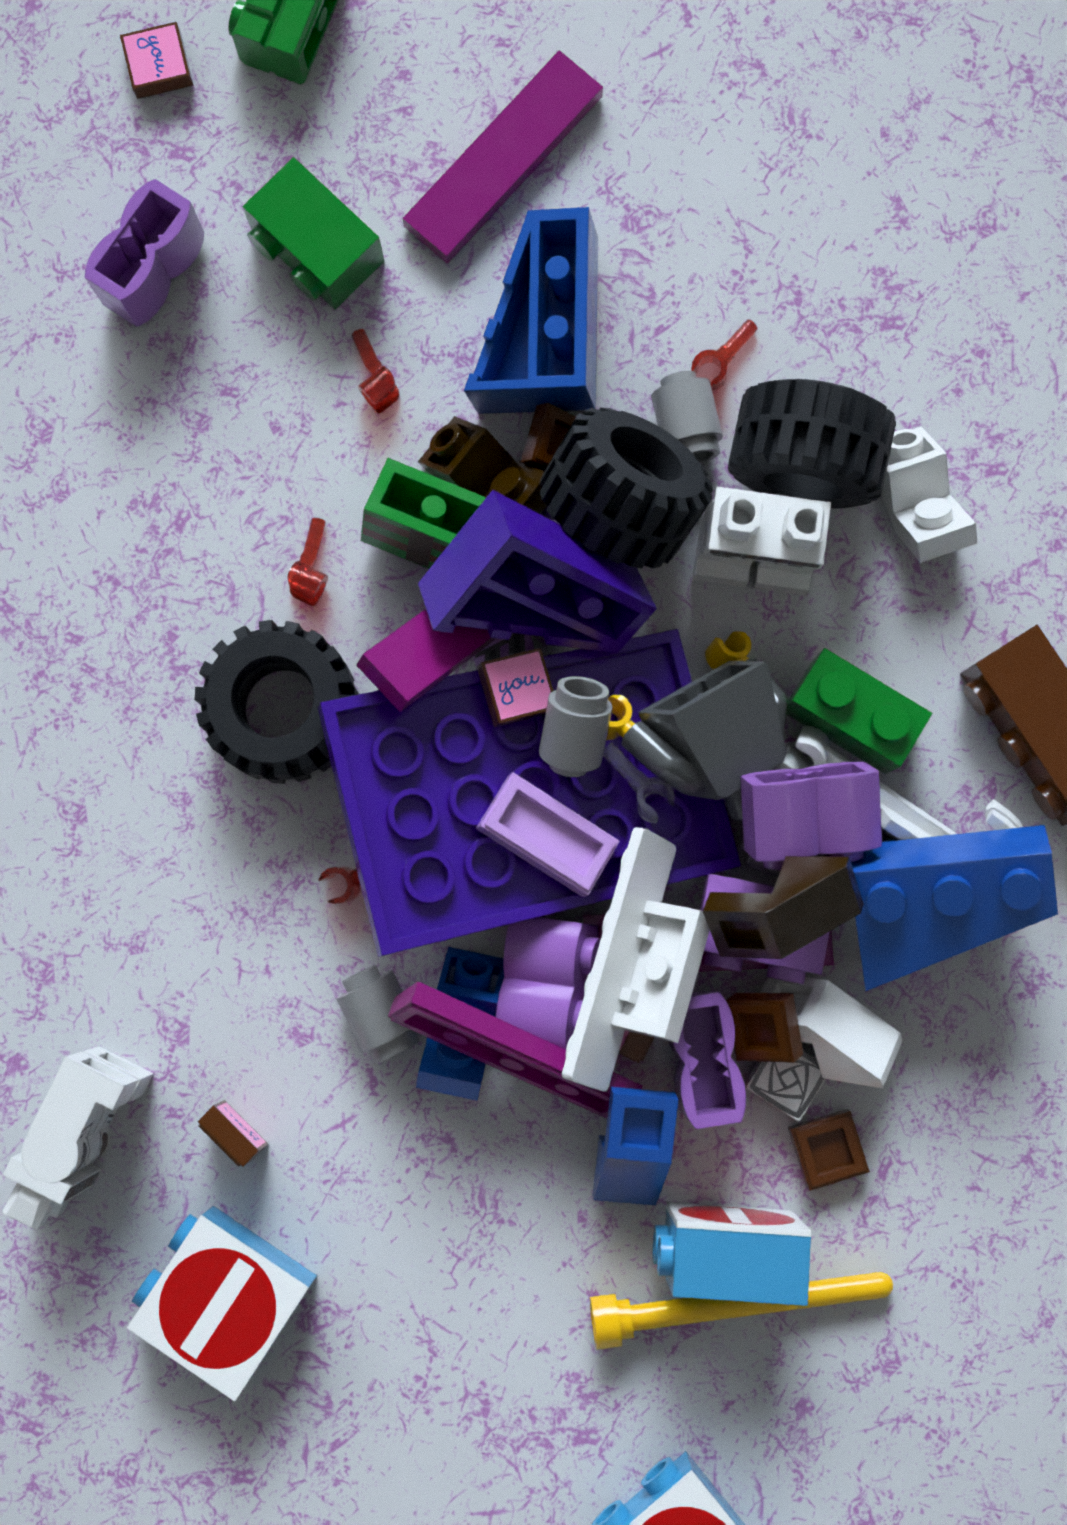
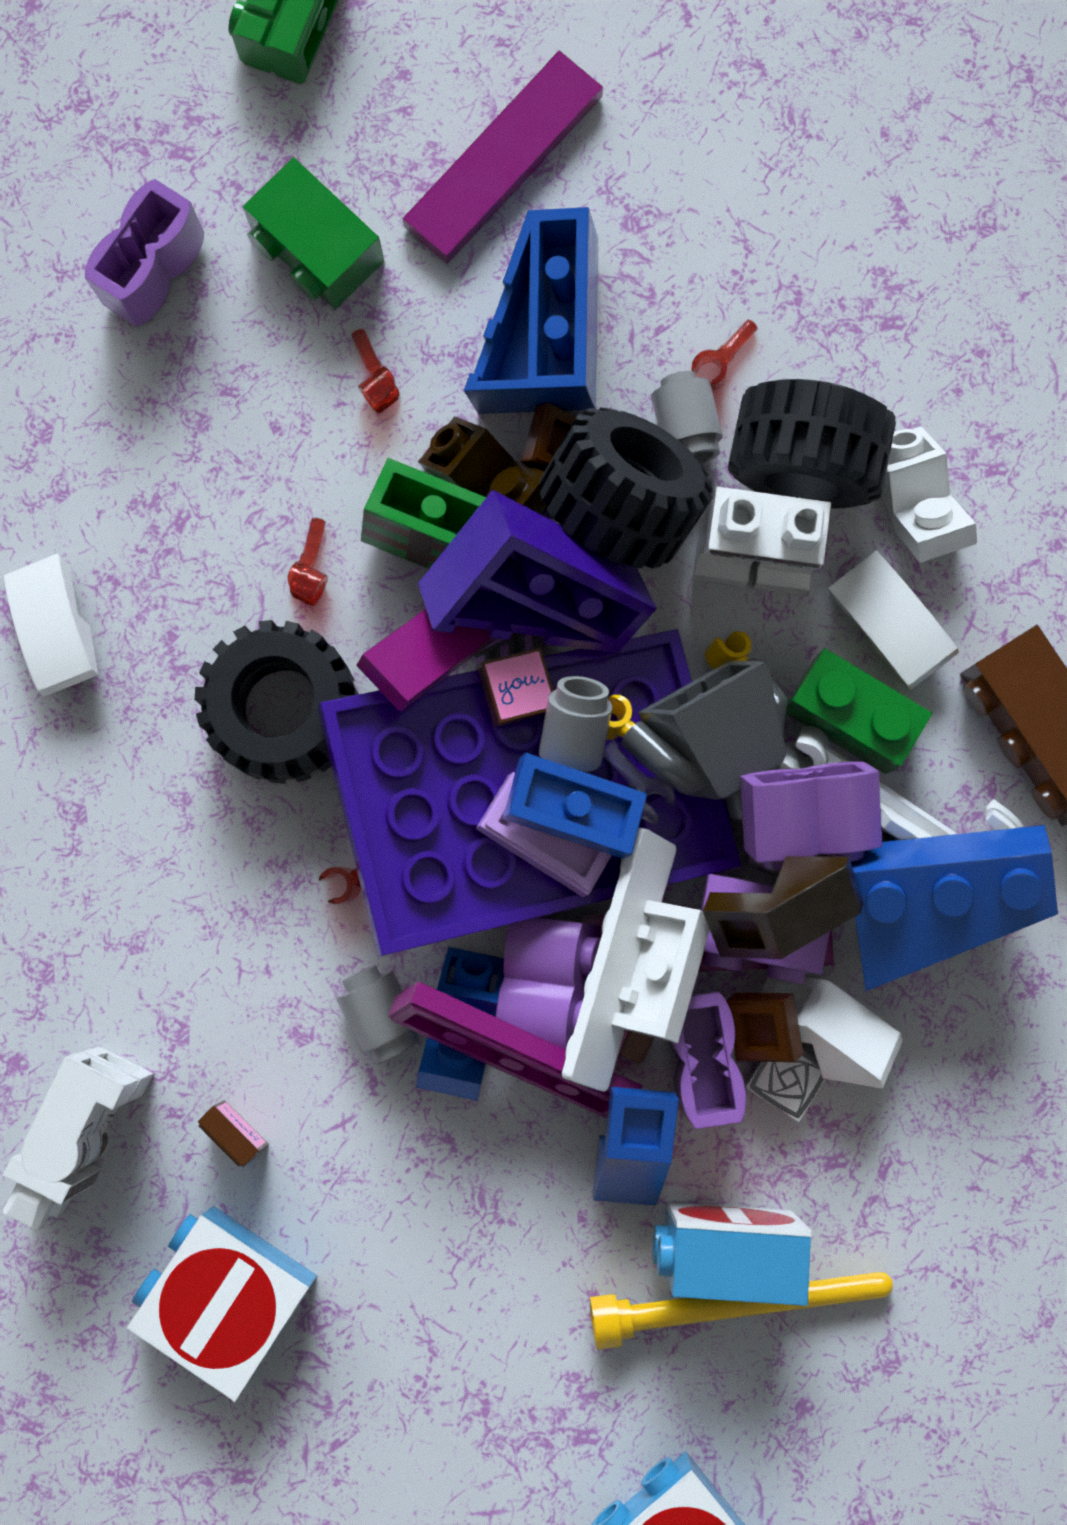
bright pink tile [120,21,194,99] -> none
reddish brown tile [788,1109,870,1191] -> none
none -> white slope [3,553,98,697]
none -> blue plate [502,753,647,859]
none -> white slope [828,550,959,690]

